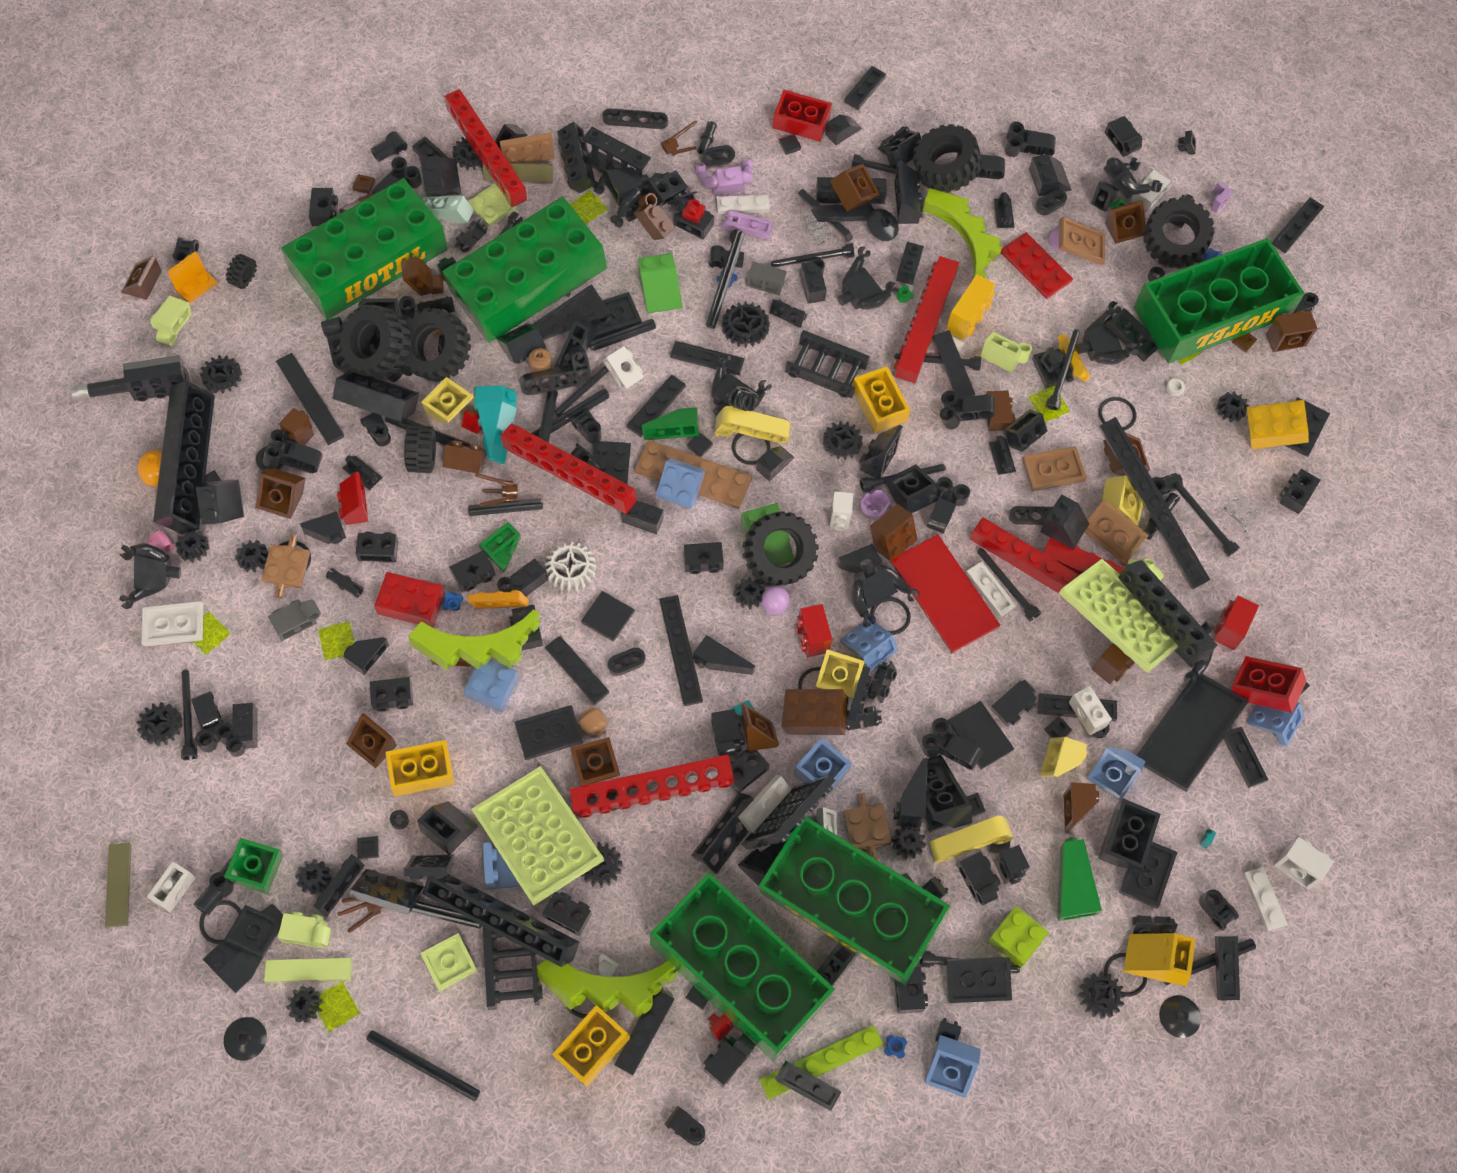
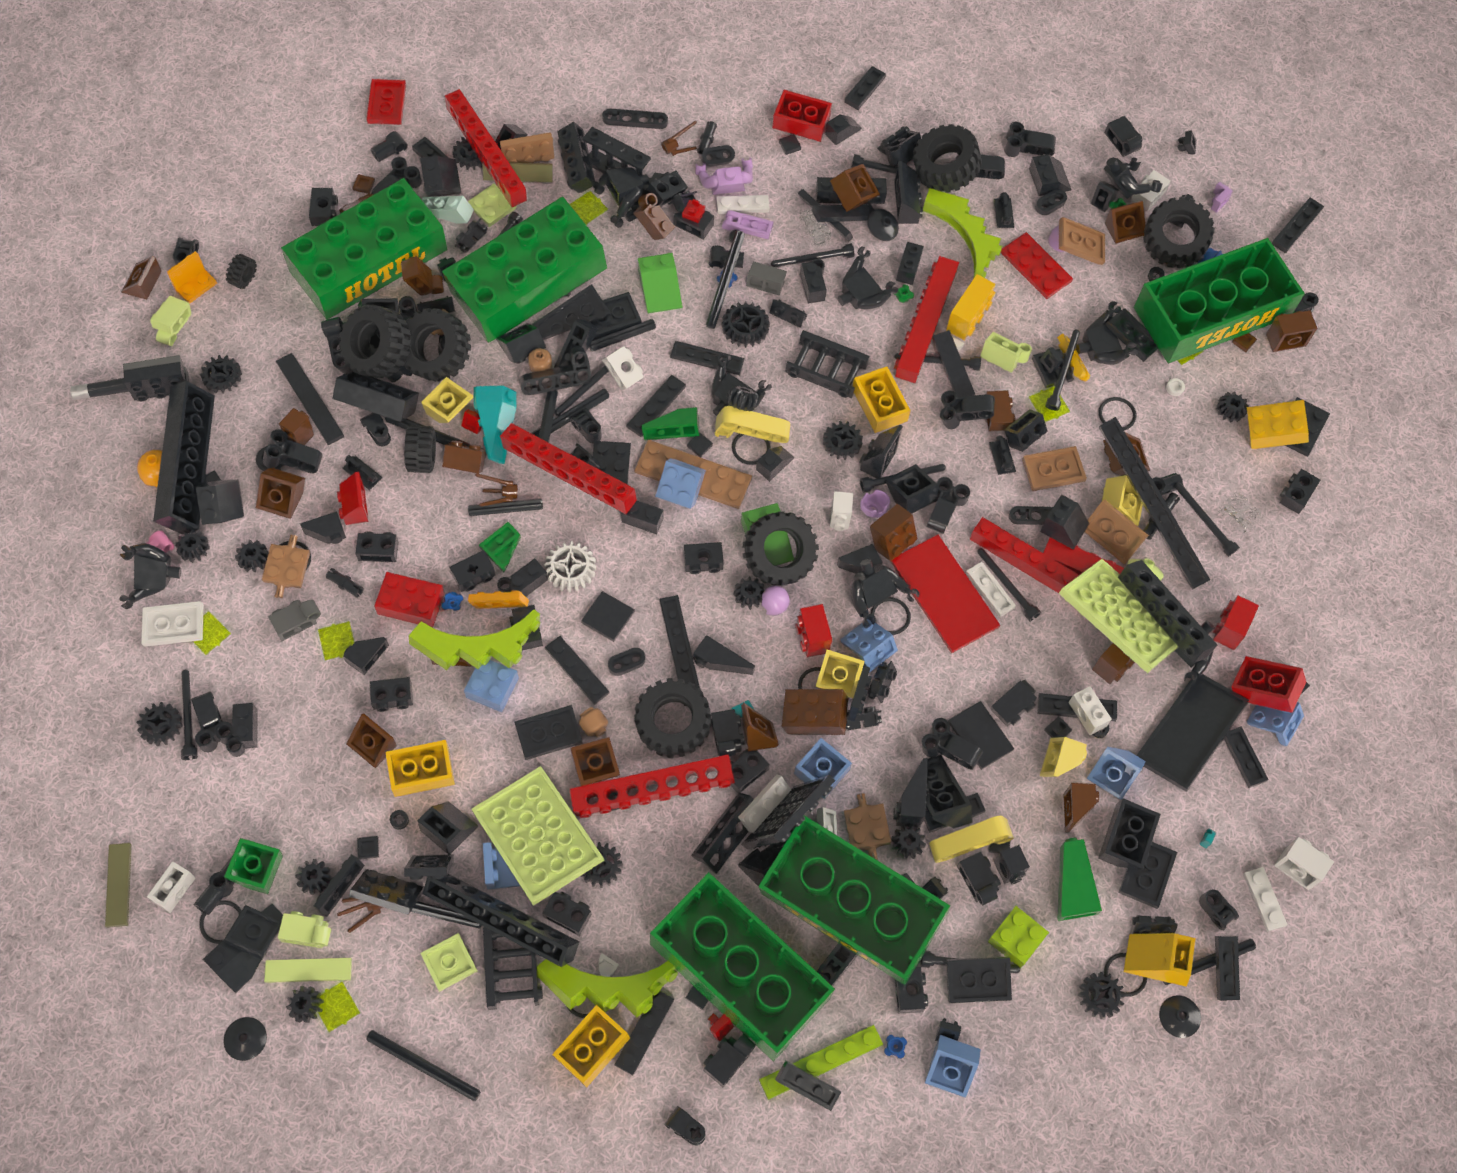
none -> red plate [367,79,406,125]
none -> black tyre [634,678,711,758]

